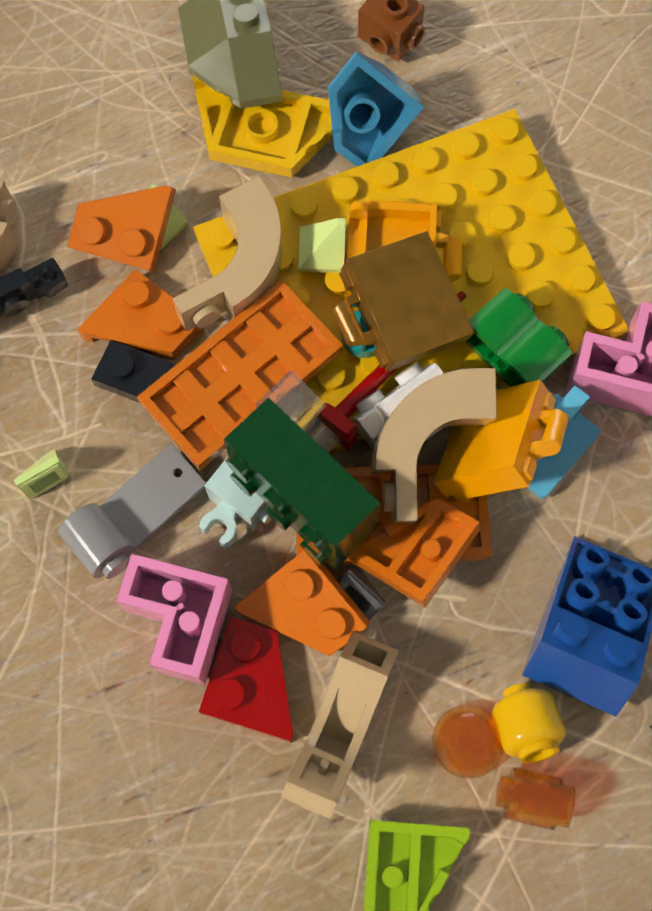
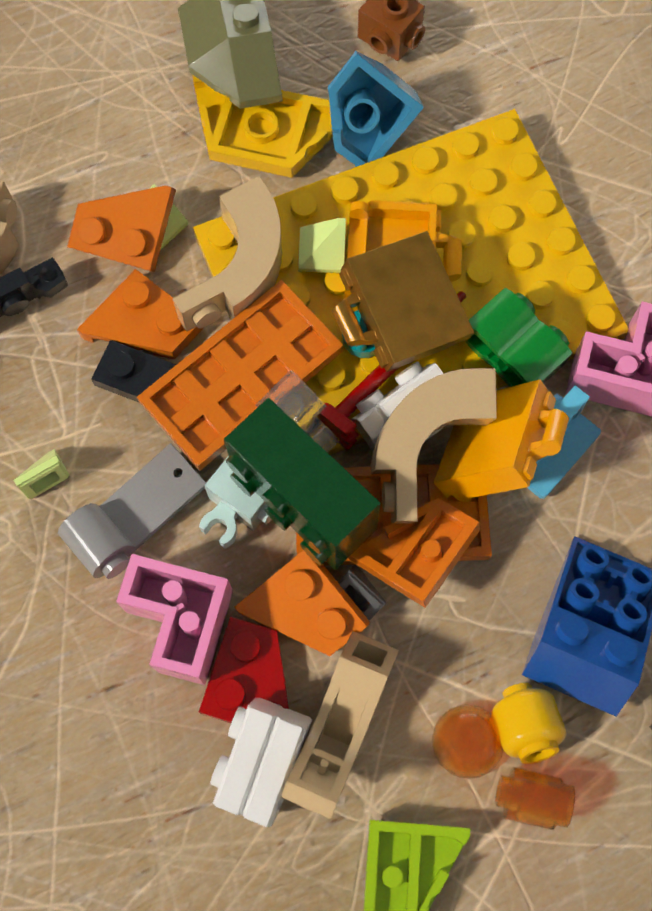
none -> white brick [210,697,312,827]

